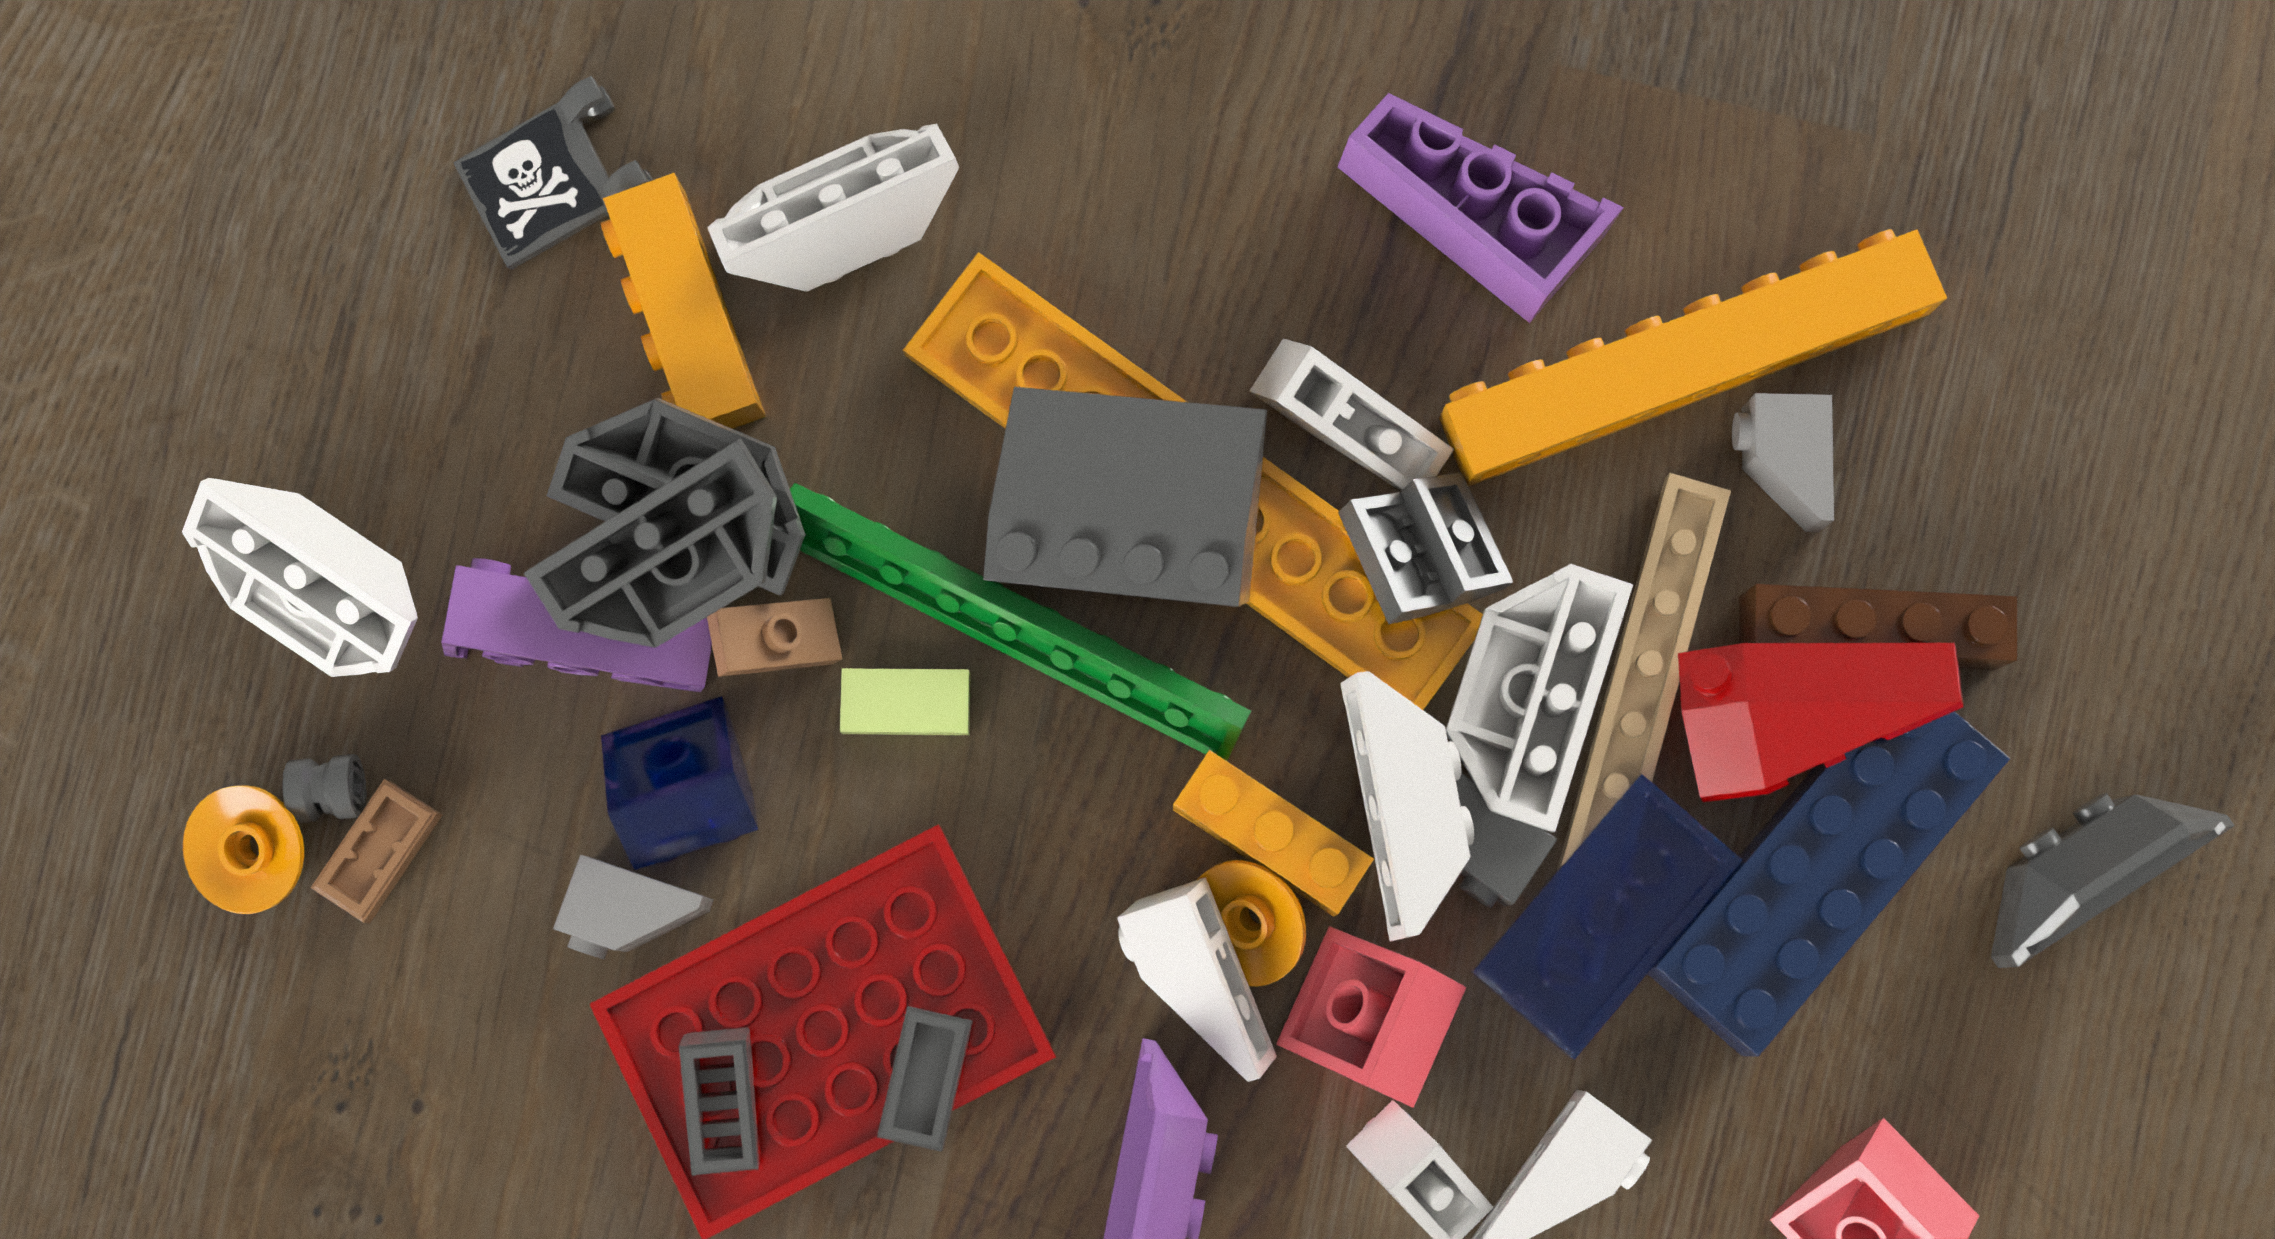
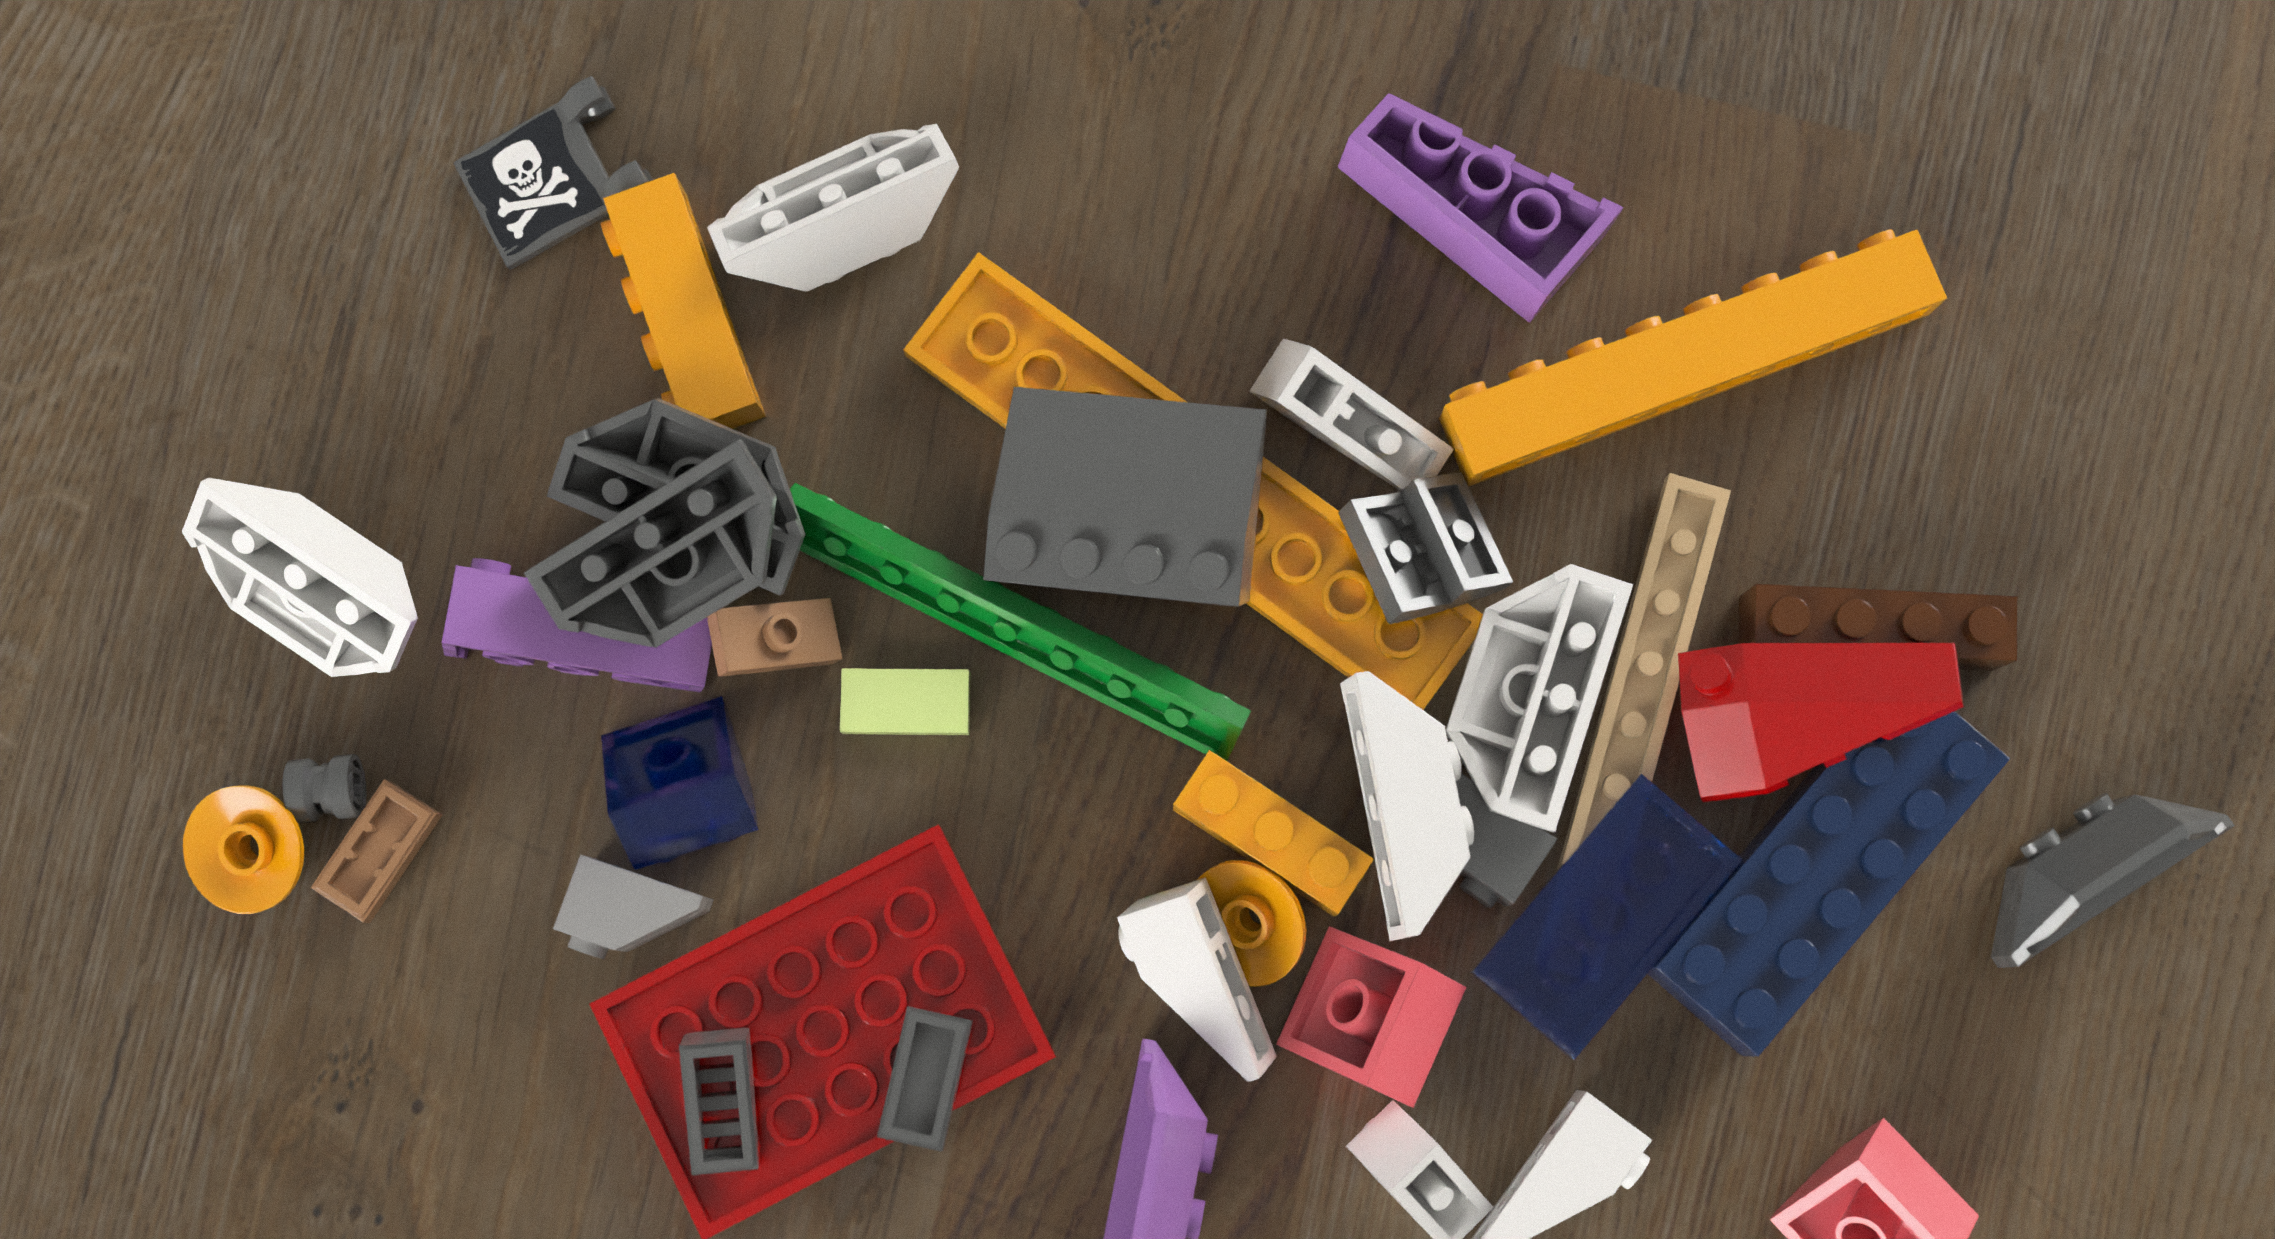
light grey slope [1732,393,1834,532] -> none

